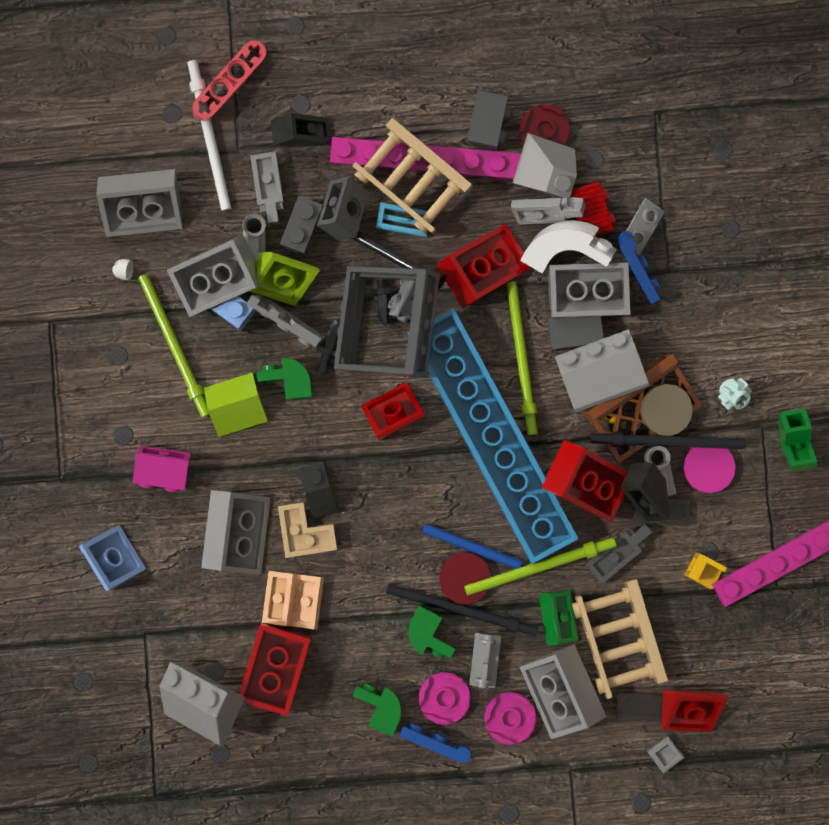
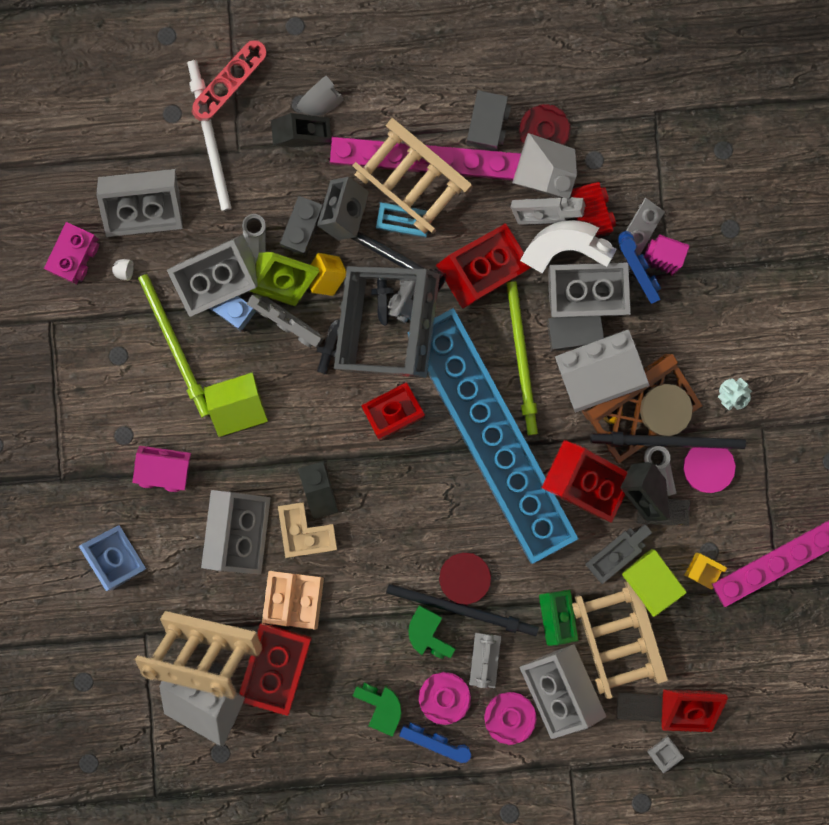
light grey hinge [250,152,284,226] -> none
green brick [257,358,313,401] -> none
blue bar [422,523,522,569] -> none
lime bar [464,537,617,596] -> none
green brick [778,408,817,472] -> none
none -> dark pink brick [44,222,99,285]
none -> tan fence [135,611,262,699]
none -> light grey brick [297,76,344,116]
none -> yellow panel [309,253,346,296]
none -> lime slope [622,549,687,617]
none -> dark pink brick [644,235,689,275]

